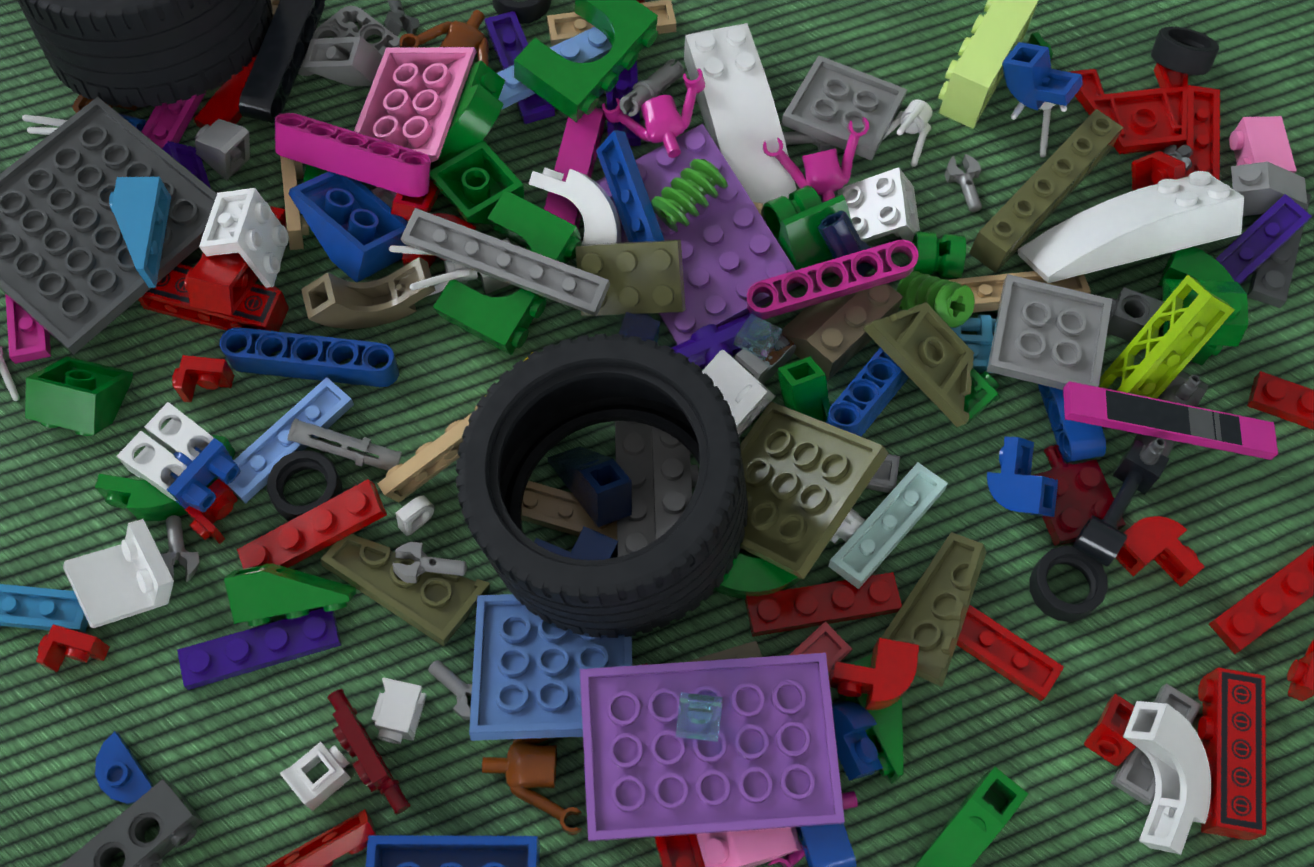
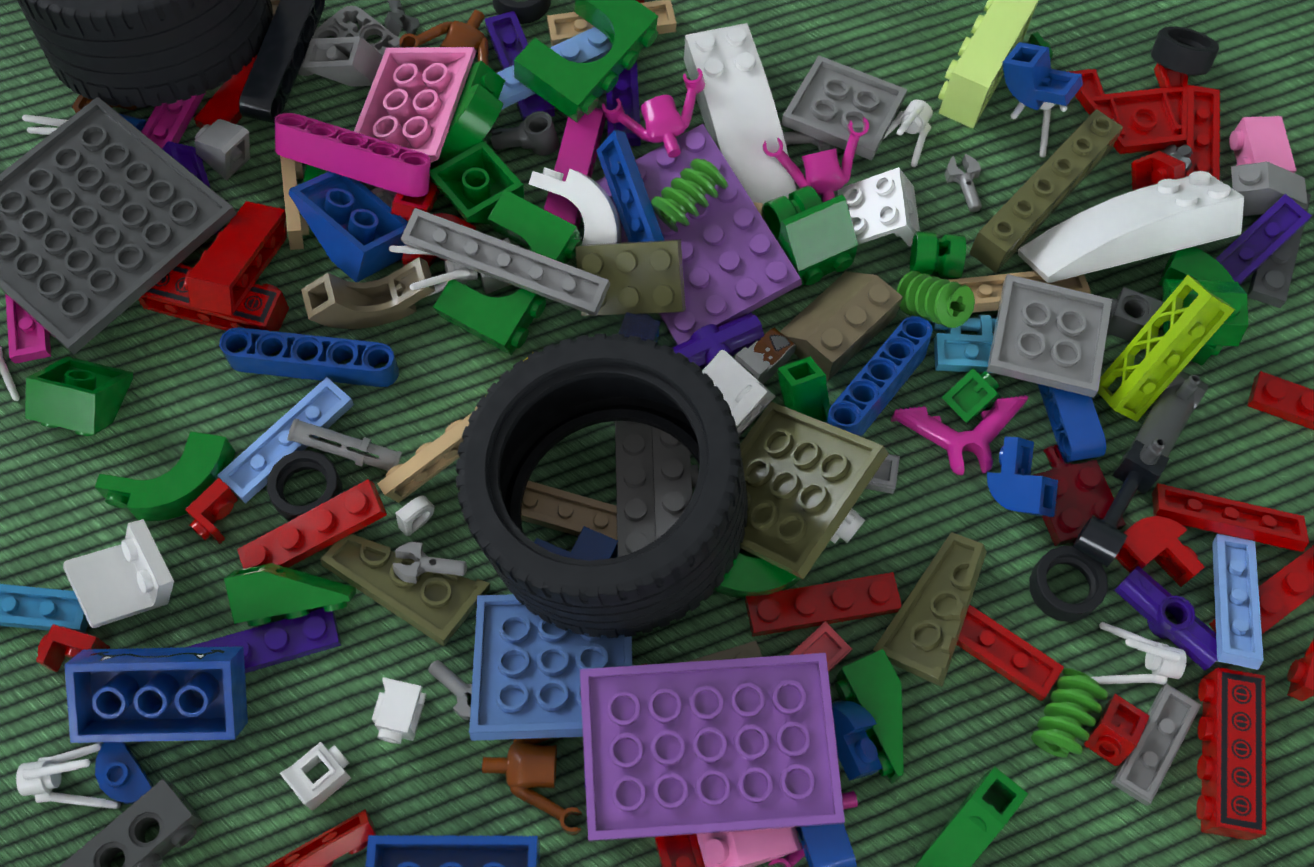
dark azure slope [109,177,171,288] -> none
hips [117,402,241,512] -> none
light grey bar [161,515,199,582] -> none
red bracket [172,355,235,402] -> none
white bracket [199,188,289,288] -> none
dark red plate [327,689,411,815] -> none
dark blue slope [548,446,632,528] -> none
light grey pin [619,59,684,117] -> none
clear light blue plate [676,692,723,742] -> none
clear light blue plate [733,313,783,361] -> none
dark pink beam [747,239,919,319] -> none
dark blue piece [817,211,874,278] -> none
light aqua plate [828,462,948,589] -> none
red brick [829,638,919,710] -> none
olive wing [863,302,974,427] -> none
tile [1063,381,1278,460] -> none
white arch [1123,701,1211,855] -> none
none -> white plant [16,743,121,809]
none -> blue brick [64,646,248,743]
none -> dark grey pin [491,111,560,156]
none -> dark pink piece [891,395,1028,476]
none -> bright green piece [1031,668,1109,758]
none -> white plant [1091,622,1186,685]
none -> dark purple piece [1114,566,1217,671]
none -> red plate [1152,483,1309,552]
none -> light blue plate [1212,534,1264,670]

